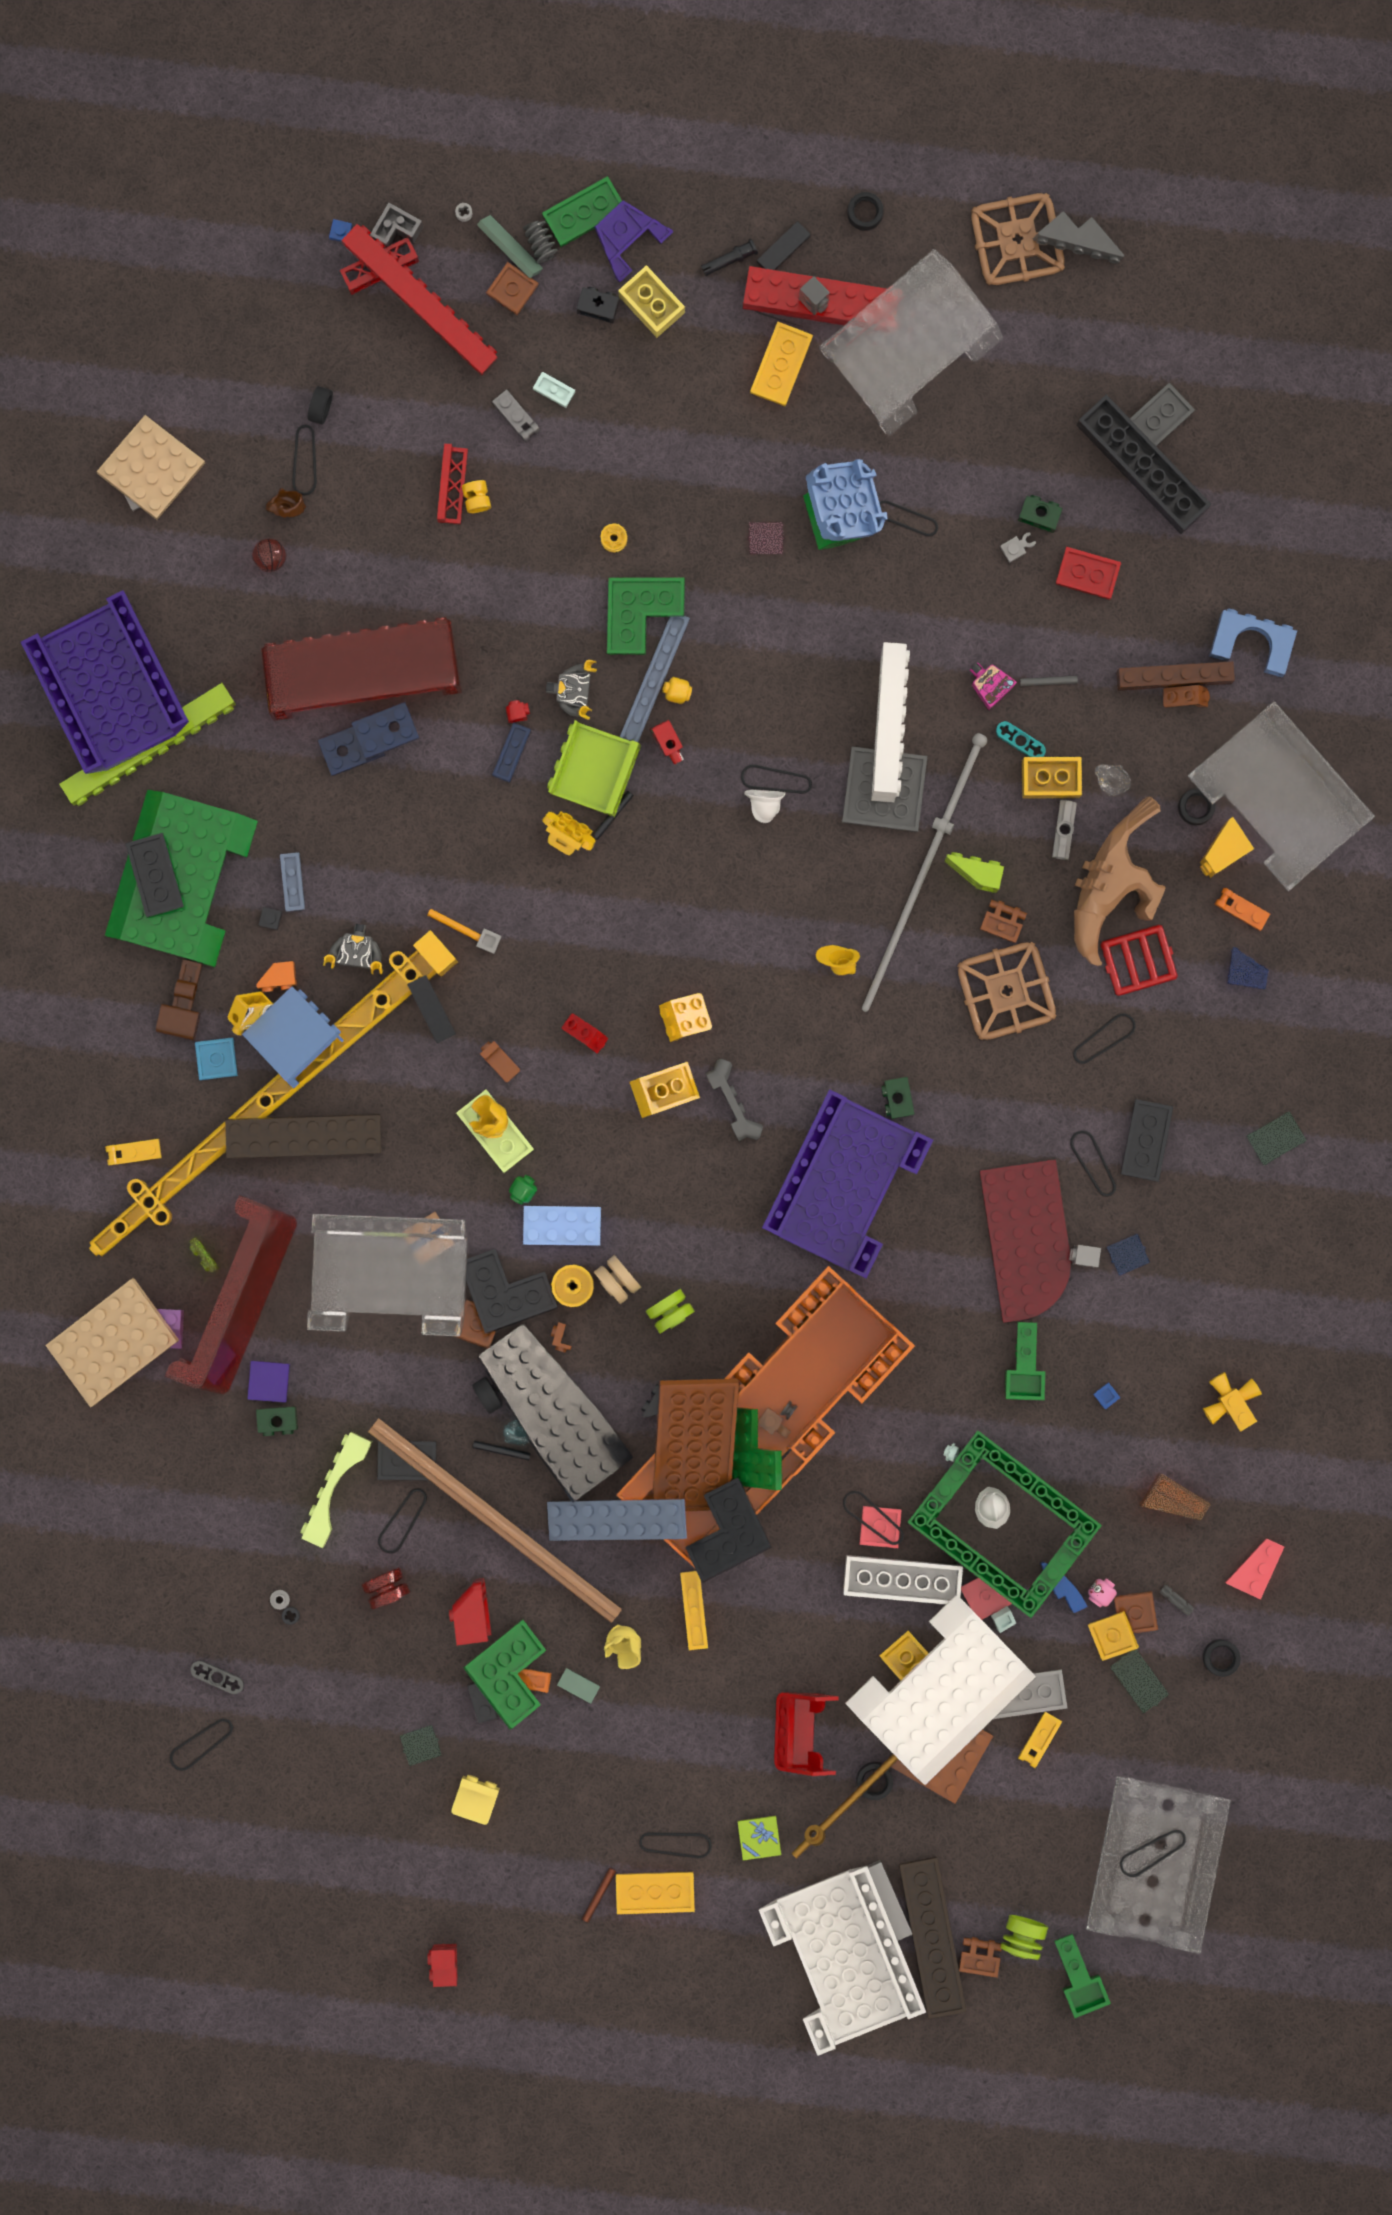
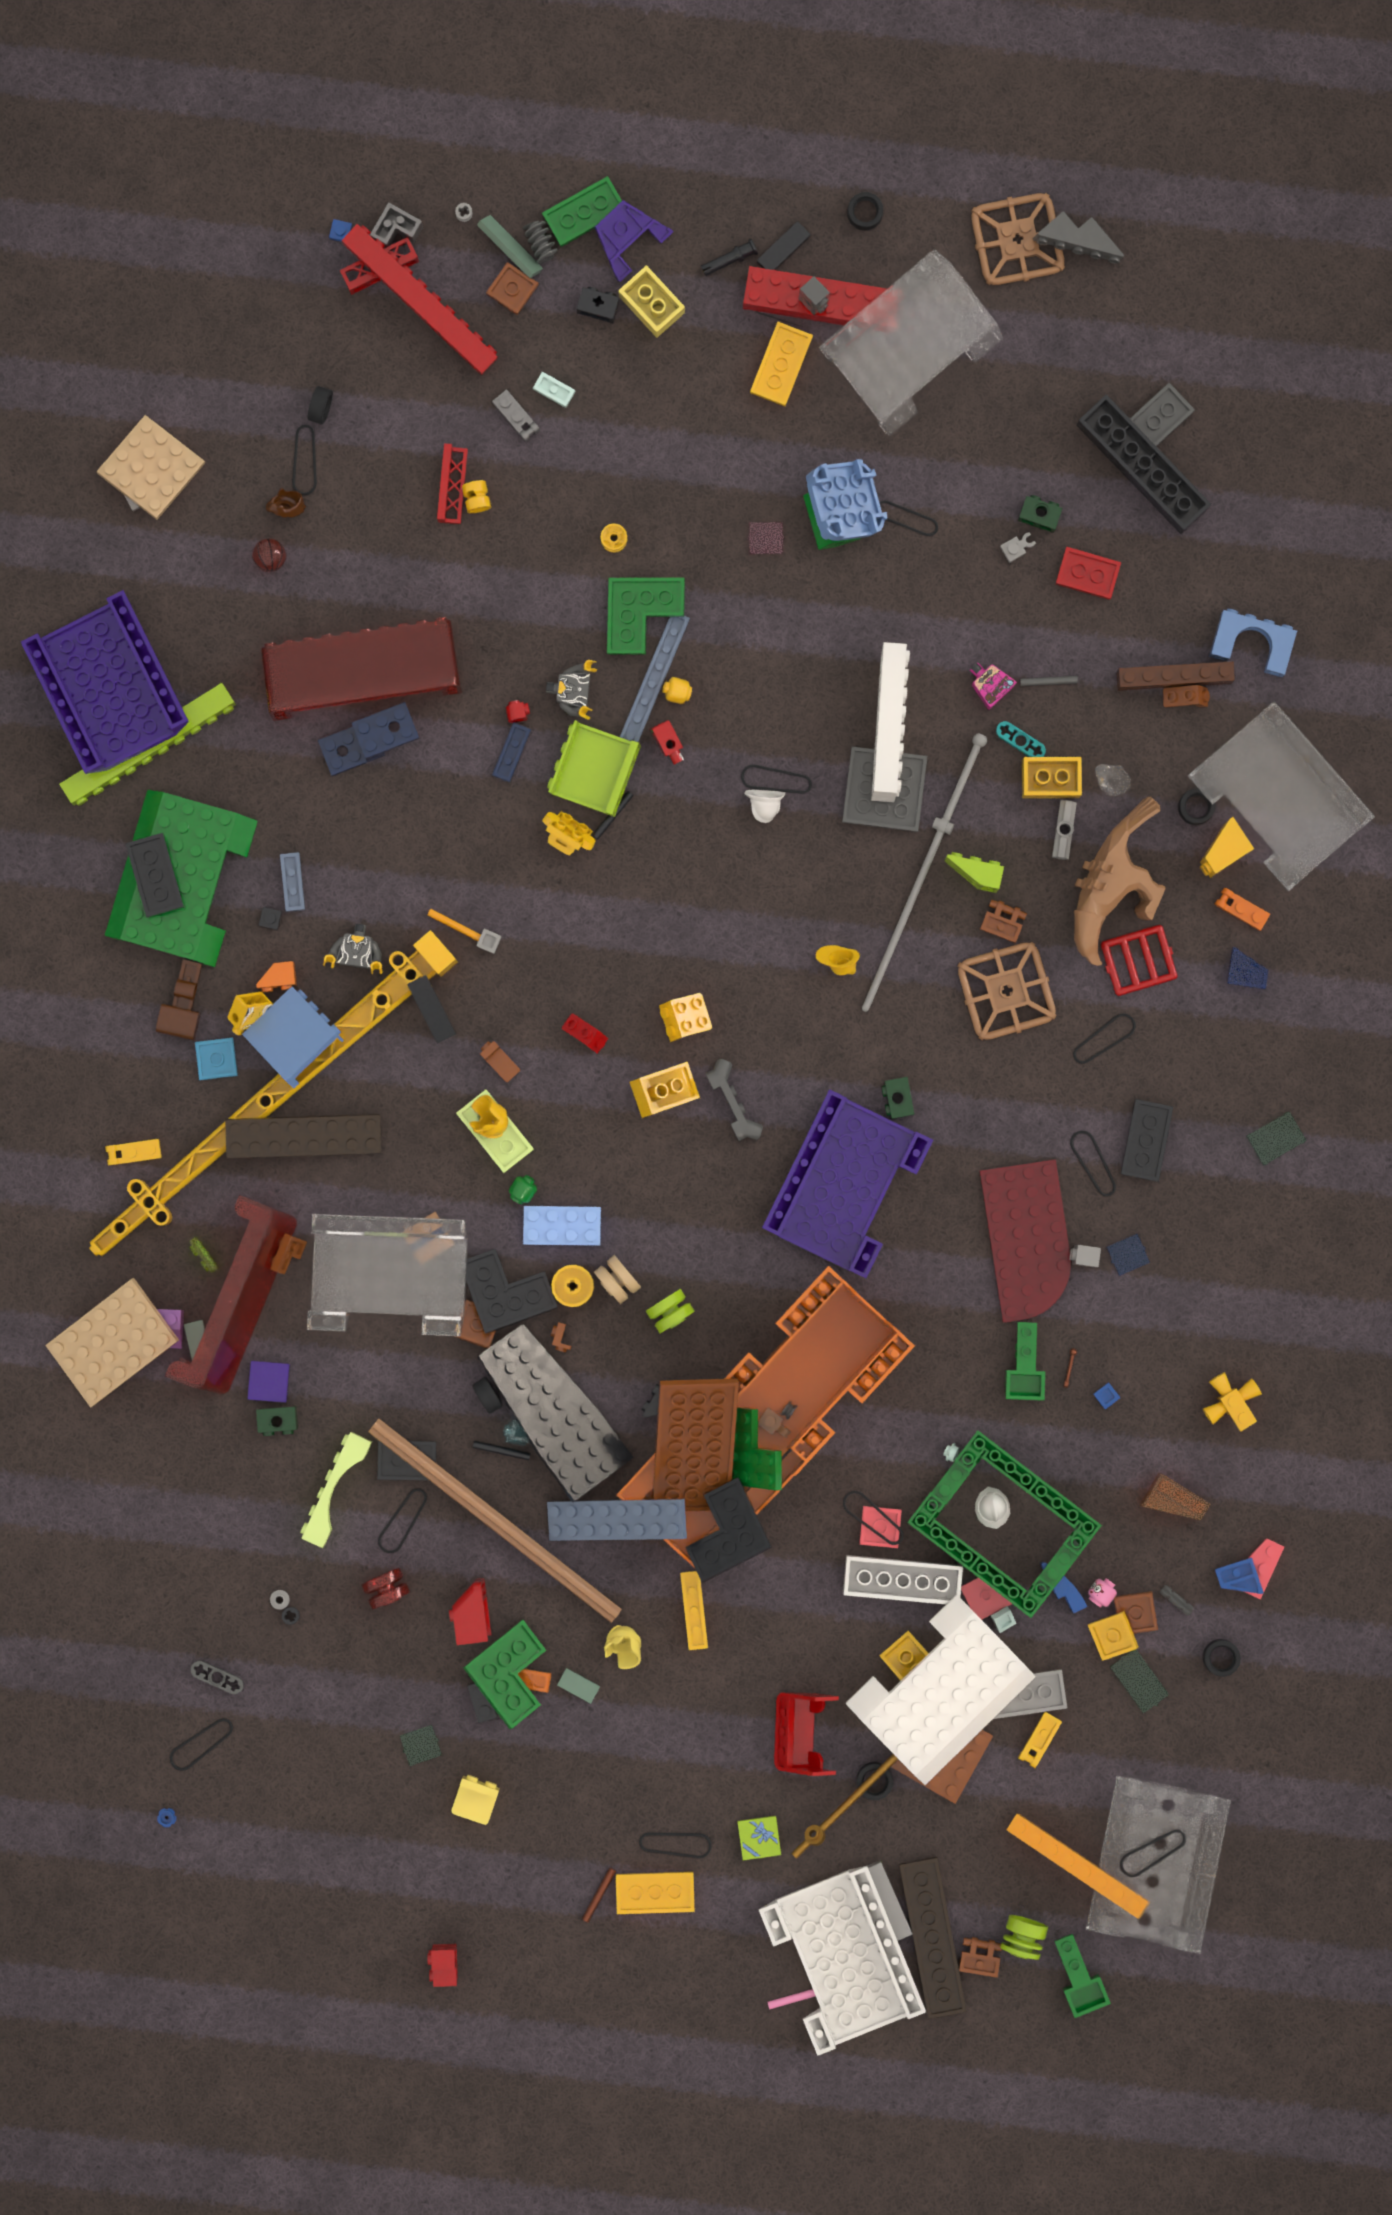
none -> blue plate [157,1808,176,1827]
none -> sand green tile [184,1320,212,1362]
none -> dark orange plate [270,1233,307,1275]
none -> bright pink bar [768,1989,816,2009]
none -> light orange brick [1007,1814,1150,1919]
none -> copper hinge [1063,1348,1077,1388]
none -> blue wing [1215,1557,1264,1594]

